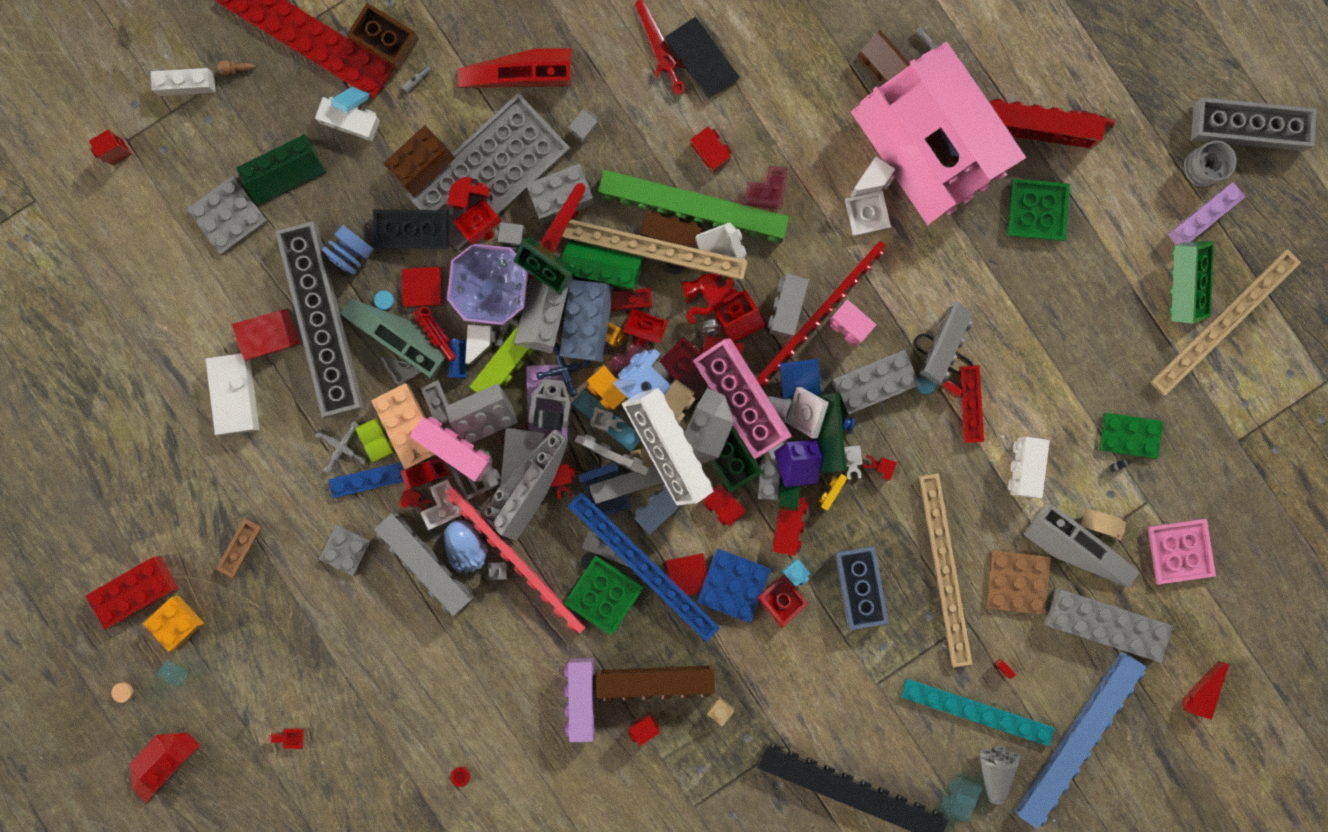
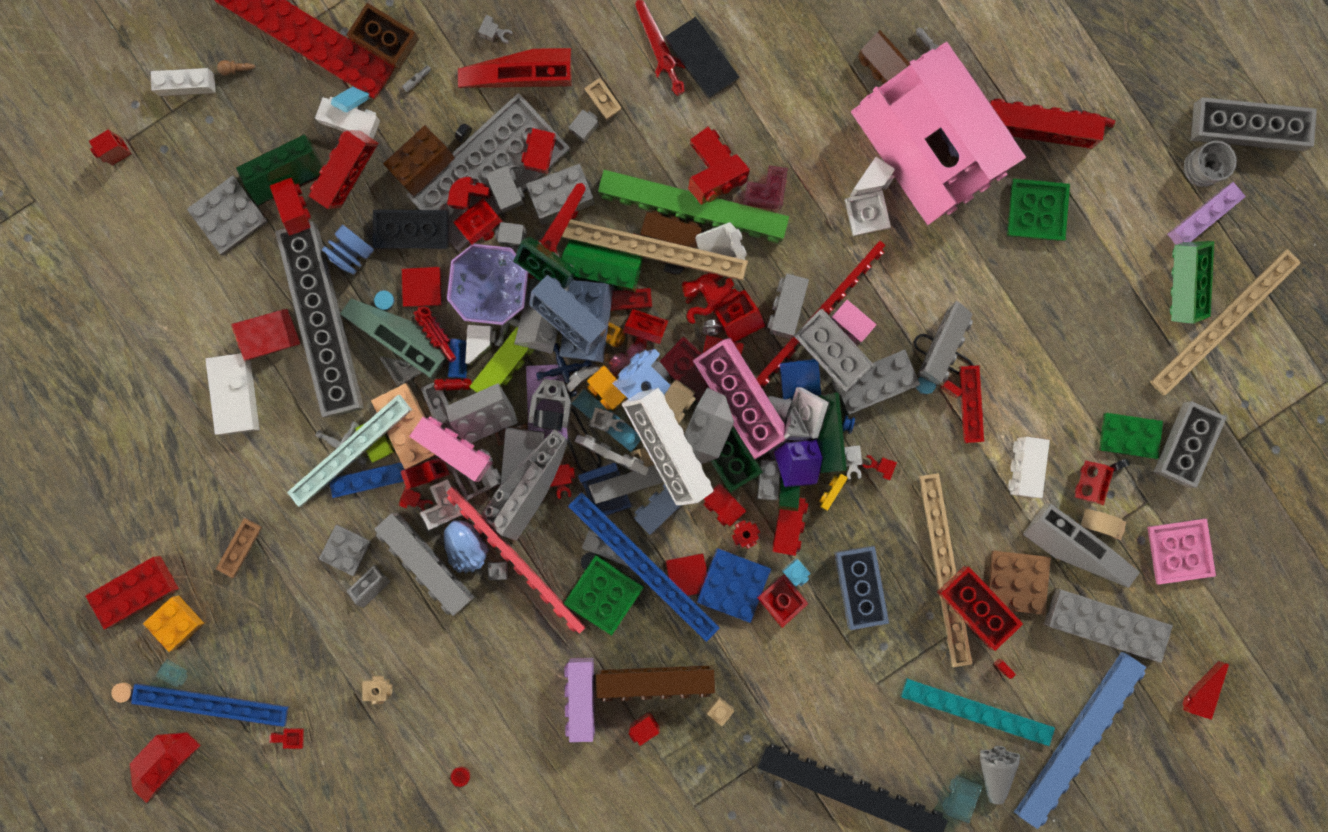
none -> blue plate [131,683,289,727]
none -> red brick [270,178,312,236]
none -> light aqua plate [287,395,412,507]
none -> red brick [309,130,379,209]
none -> light grey slope [347,565,390,608]
none -> tan brick [362,676,393,704]
none -> red axle [434,379,472,390]
none -> black tile [455,123,472,143]
none -> light grey piece [478,15,513,44]
none -> light grey brick [486,165,525,213]
none -> red brick [521,128,556,174]
none -> sand blue brick [529,275,607,355]
none -> light grey plate [565,364,599,392]
none -> tan plate [584,78,622,121]
none -> red brick [688,154,750,205]
none -> red brick [731,520,760,549]
none -> light grey tile [784,407,810,441]
none -> light grey tile [794,309,875,392]
none -> red brick [937,565,1023,651]
none -> red brick [1075,460,1114,506]
none -> light grey brick [1154,401,1227,488]

